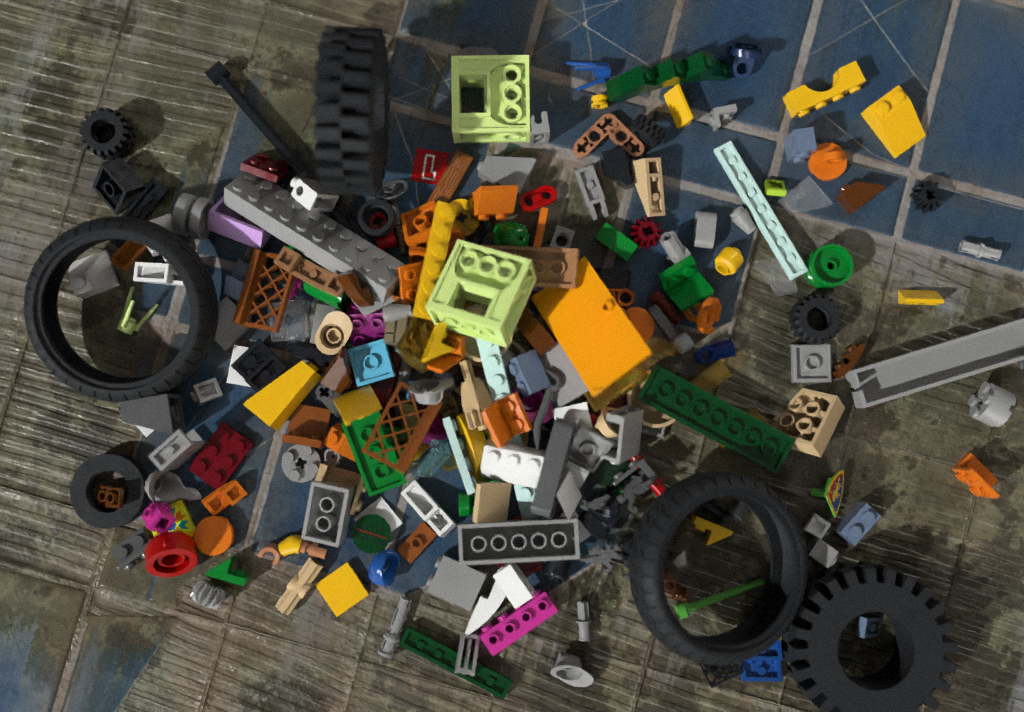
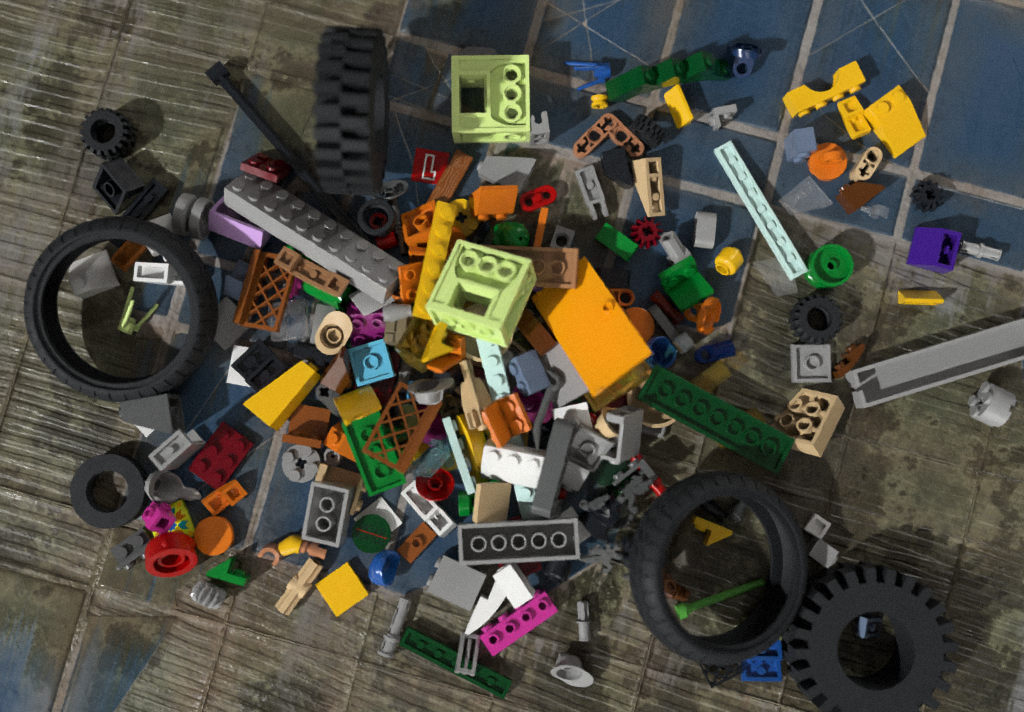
reddish brown slope [98,485,124,508] -> none
light grey bracket [190,377,223,407] -> none
white torso [290,176,340,212] -> none
reddish brown slope [336,271,375,307] -> none
white sticker [556,470,582,521] -> none
light grey cone [729,205,757,235] -> none
lime tile [764,179,787,197] -> none
shield [811,470,844,518] -> none
sand blue piece [833,501,881,545] -> none
orange bracket [951,452,1000,499] -> none
none -> red dish [416,467,455,501]
none -> blue hair [644,336,678,369]
none -> yellow slope [837,95,872,141]
none -> tan beam [849,147,883,183]
none -> clear piece [860,205,890,219]
none -> dark purple slope [906,227,962,274]

